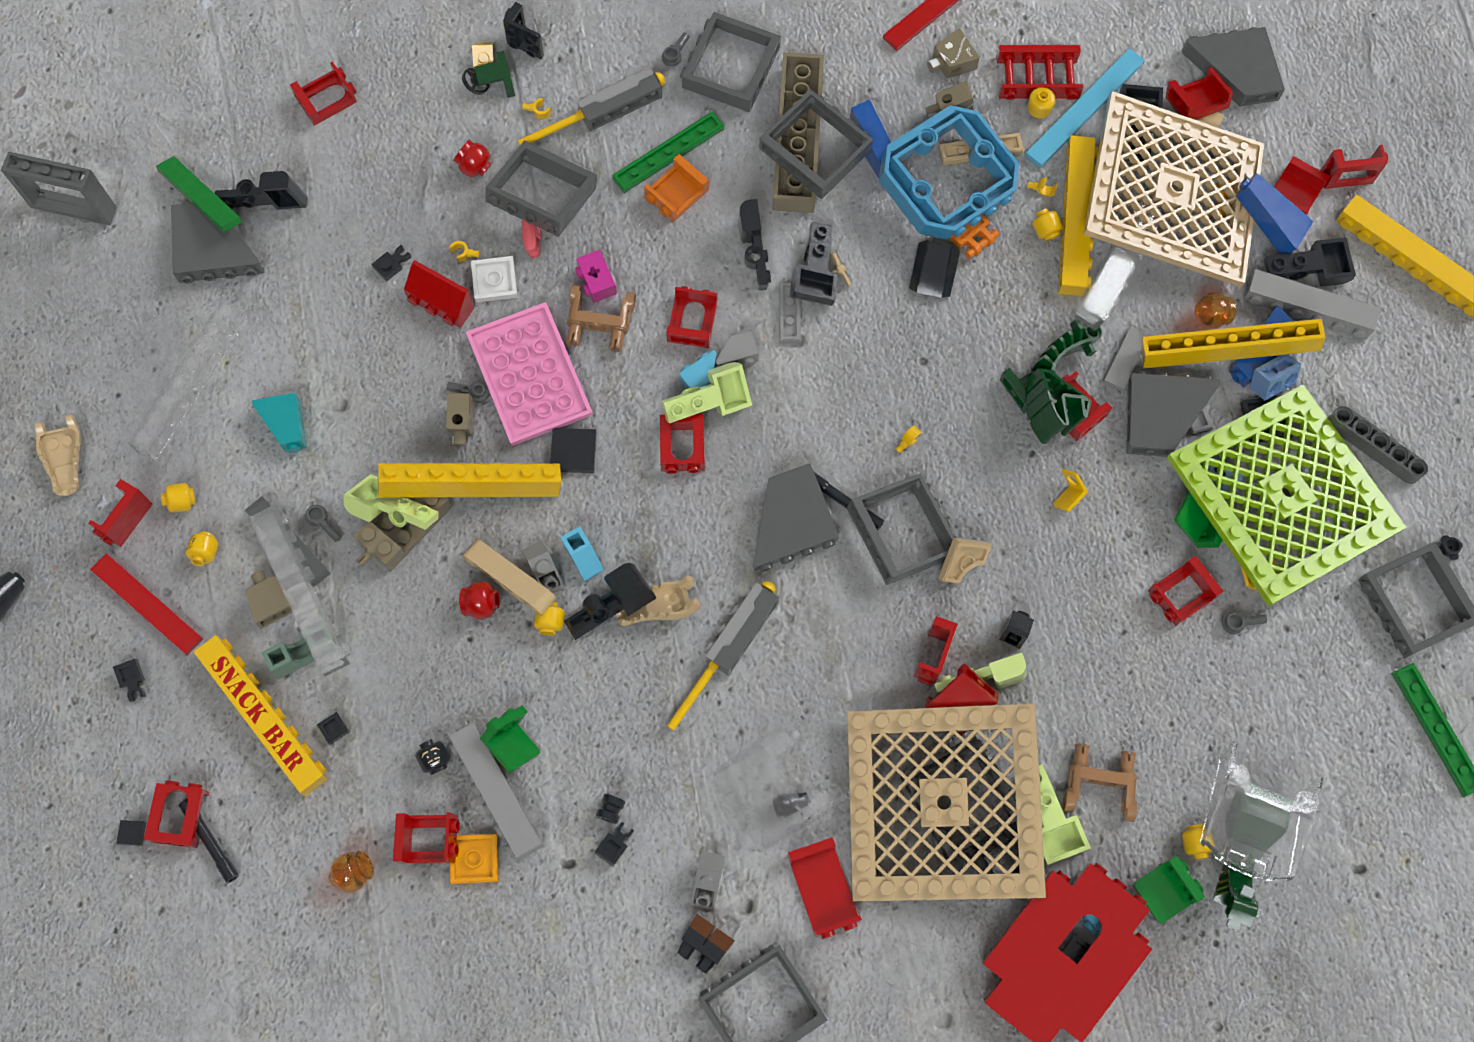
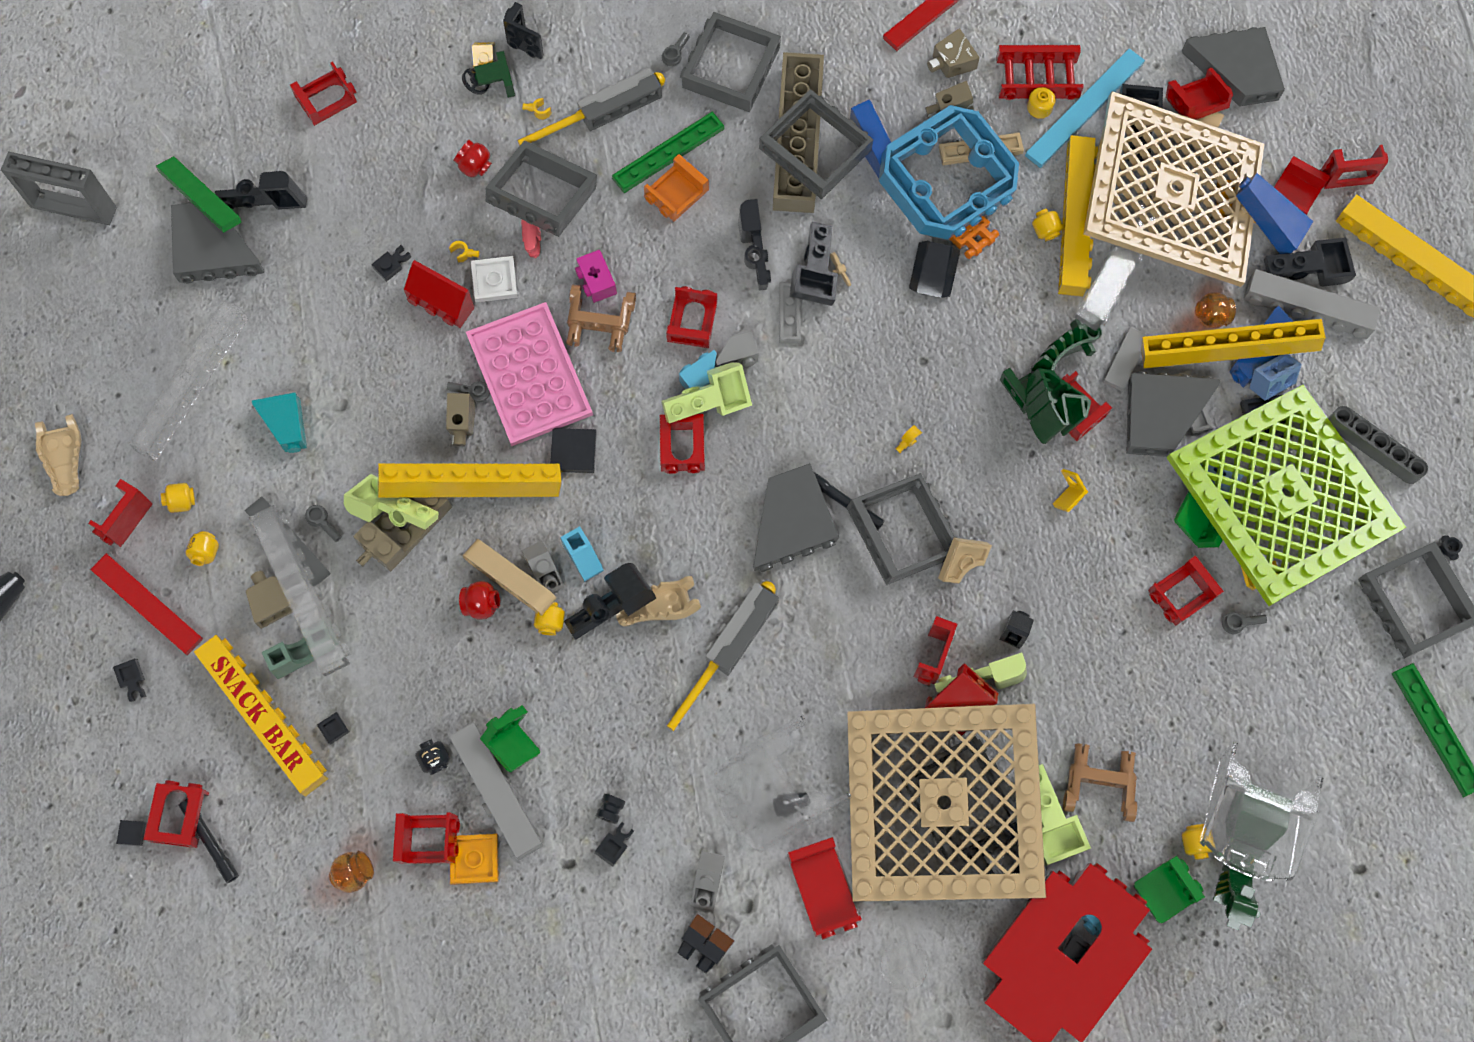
yellow piece [1027,178,1058,197] -> none

